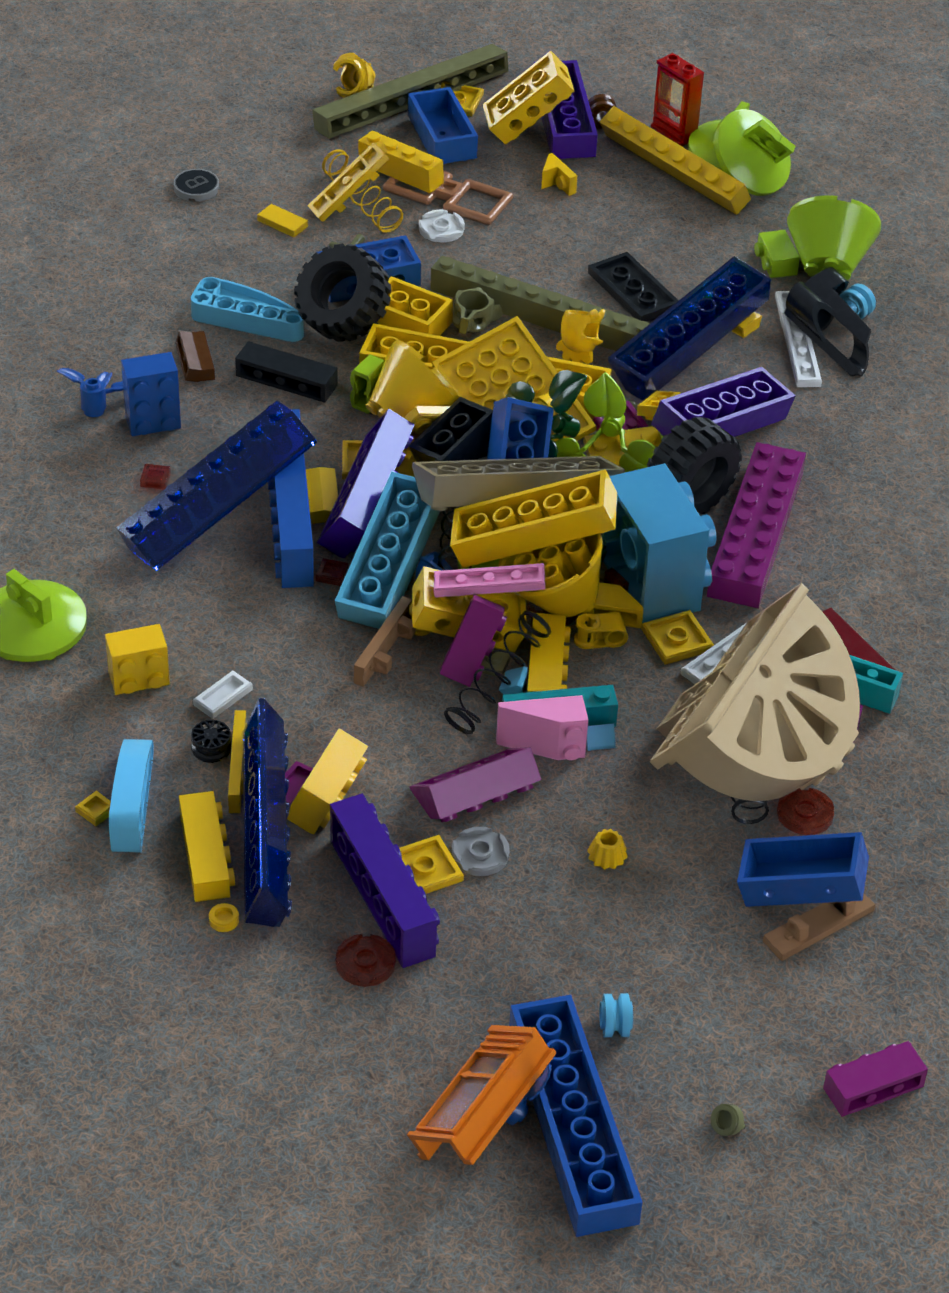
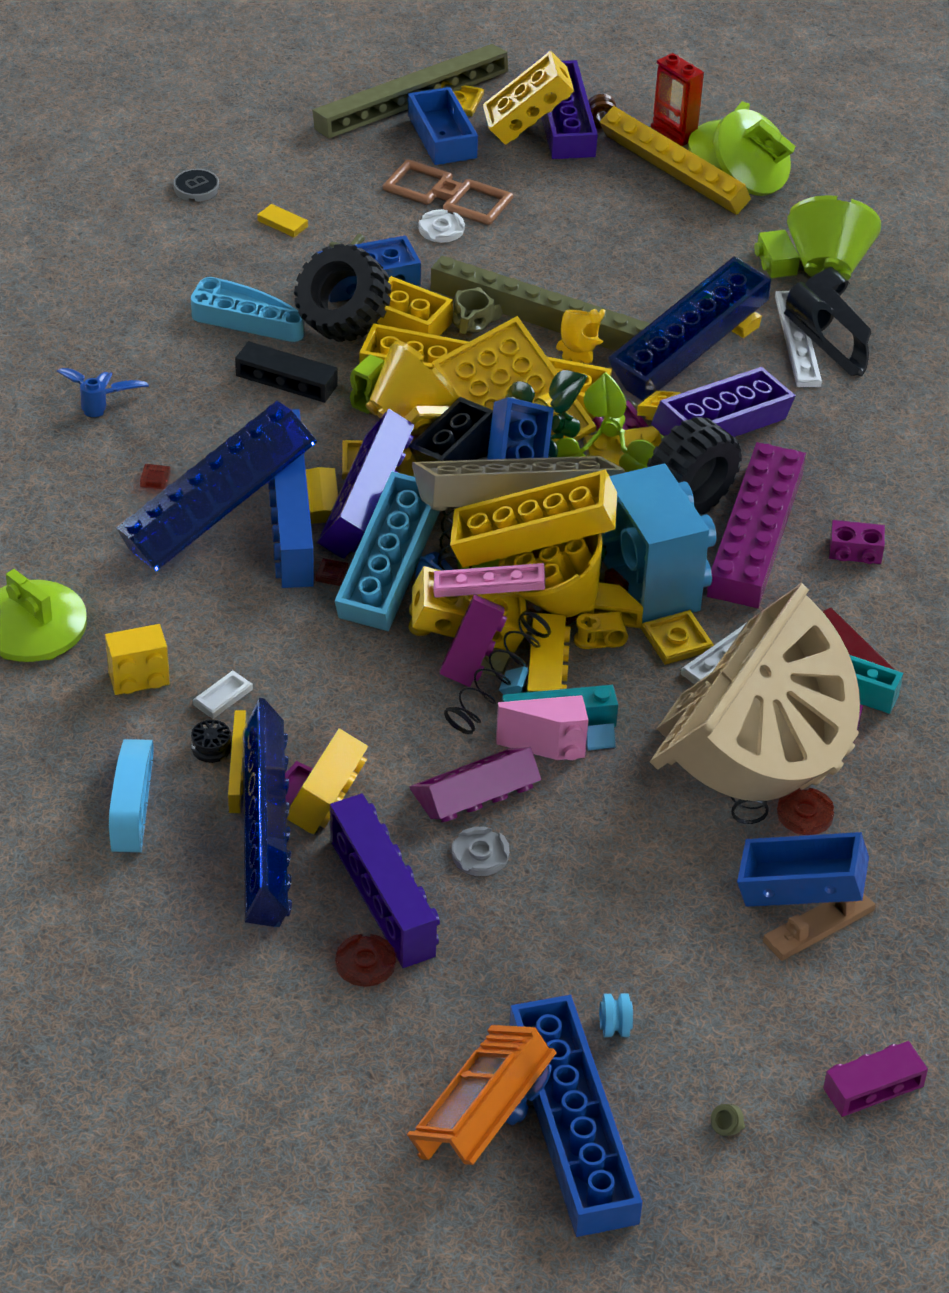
yellow tile [75,790,111,827] -> none
blue brick [121,352,181,436] -> none
reddish brown piece [175,331,215,382] -> none
yellow brick [179,791,235,902] -> none
yellow tile [209,903,239,932] -> none
yellow hinge [307,142,389,222] -> none
yellow piece [322,149,403,233] -> none
yellow helmet [333,53,376,98] -> none
medium nougat hinge [354,596,416,687] -> none
yellow brick [358,130,444,193] -> none
yellow tile [399,835,464,894] -> none
yellow slope [541,153,578,196] -> none
yellow piece [587,829,628,870] -> none
black plate [588,252,680,322] -> none
medium azure wheel [839,284,876,319] -> none
none -> magenta brick [829,520,885,564]

